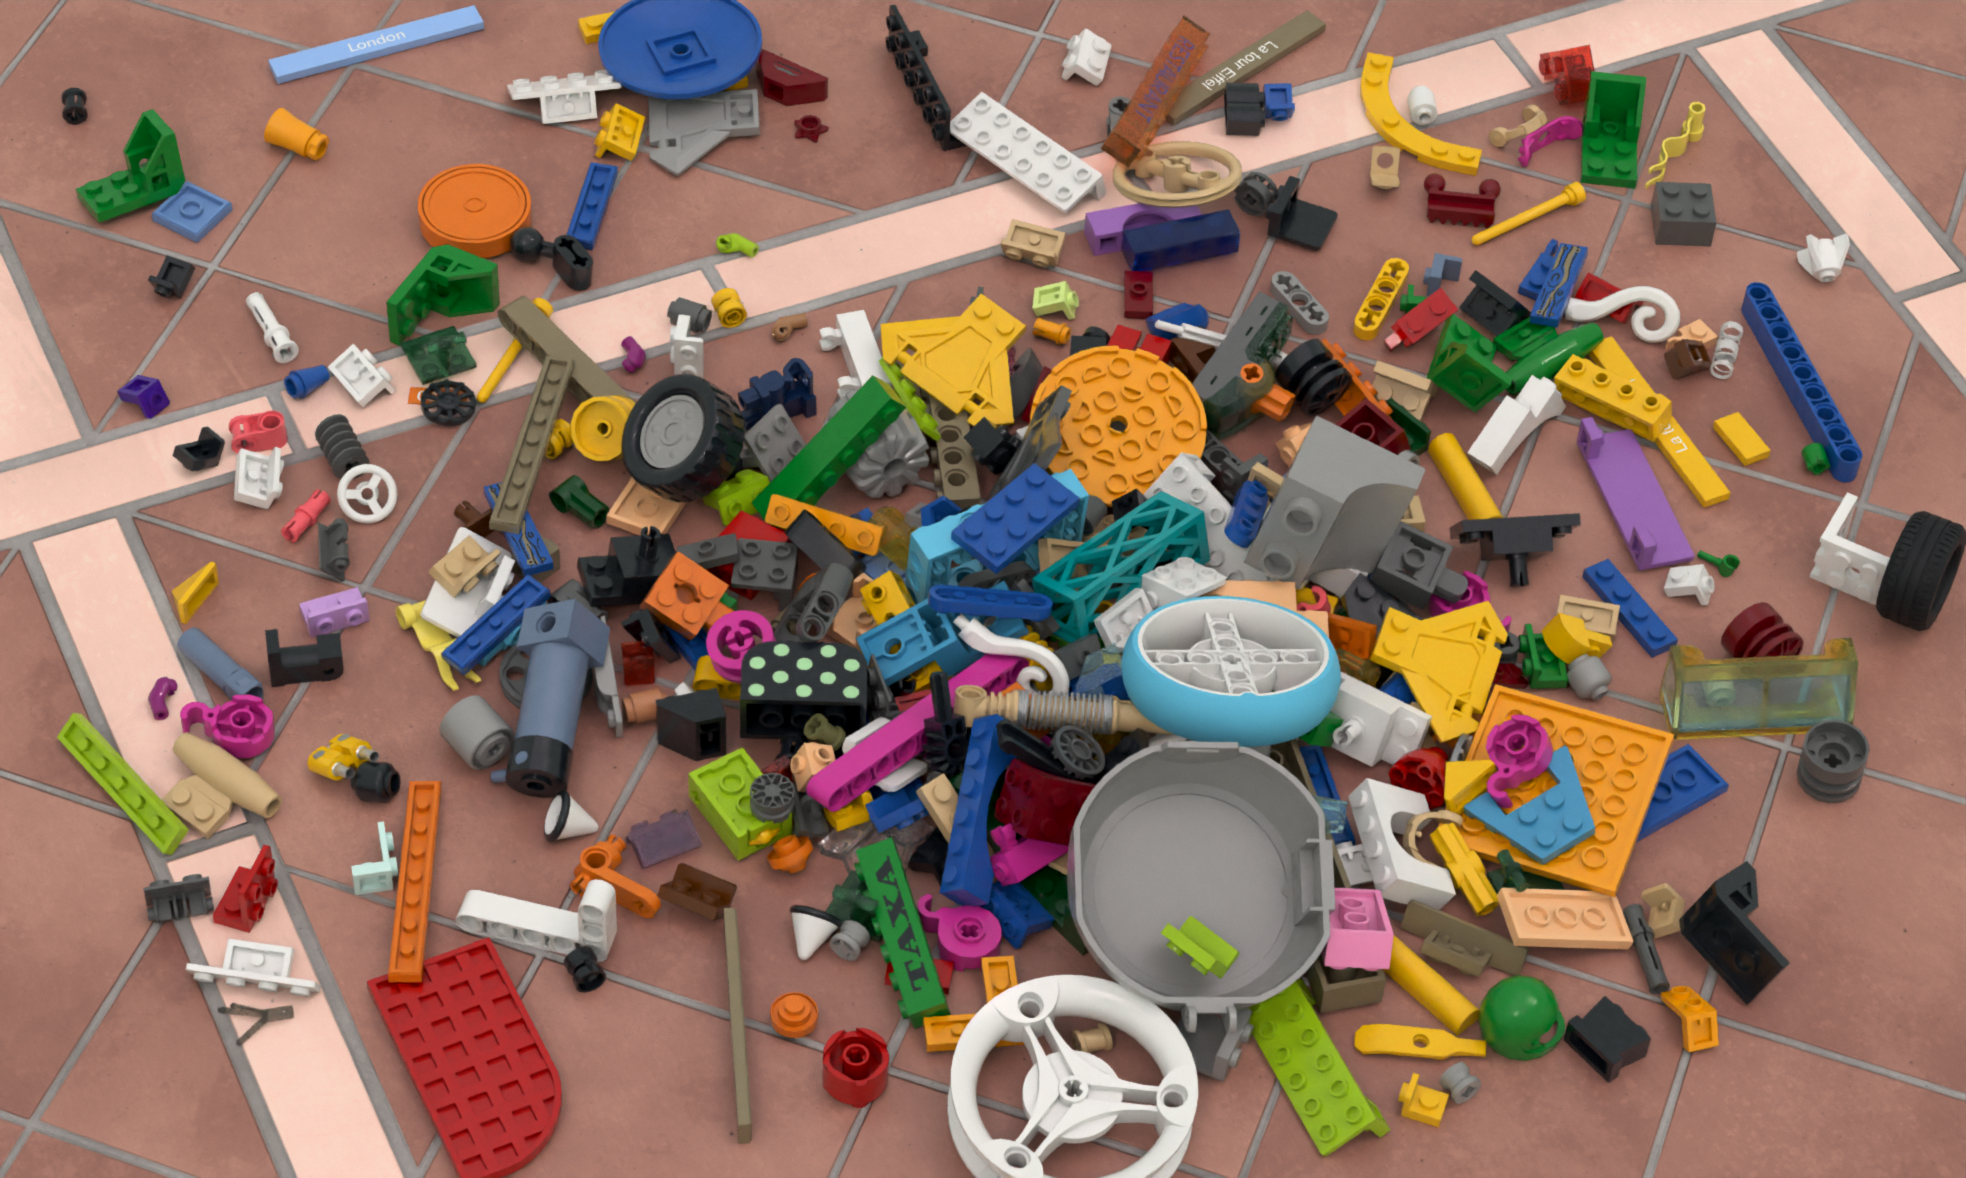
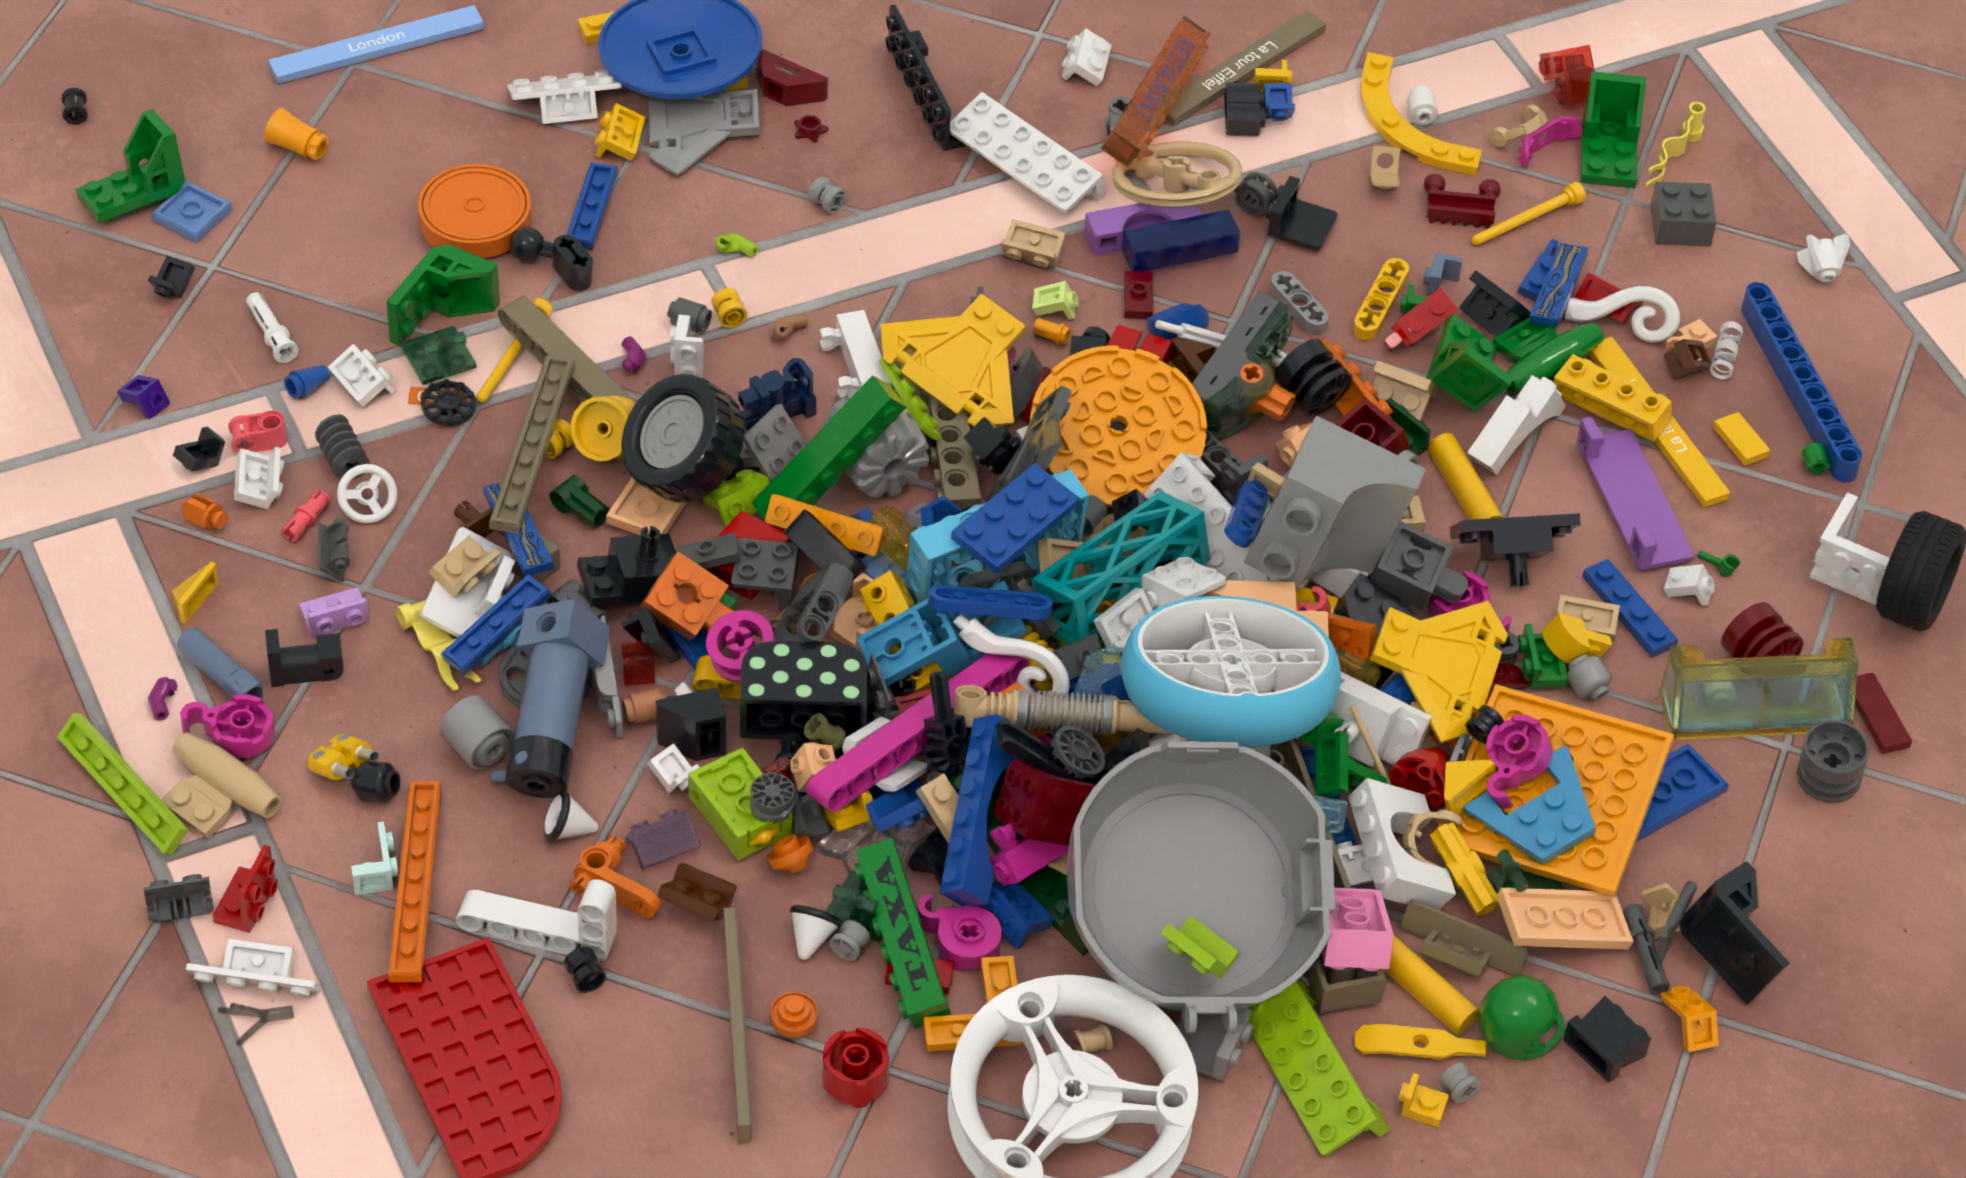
none -> orange arm [181,493,228,529]
none -> white bracket [647,744,700,794]
none -> light grey wheel [808,176,847,214]
none -> yellow bracket [1253,59,1292,92]
none -> green bracket [1315,730,1387,800]
none -> tan axle [1349,705,1392,785]
none -> black wheel [1465,705,1505,744]
none -> dark grey piece [1657,881,1697,965]
none -> dark red tile [1844,672,1912,754]

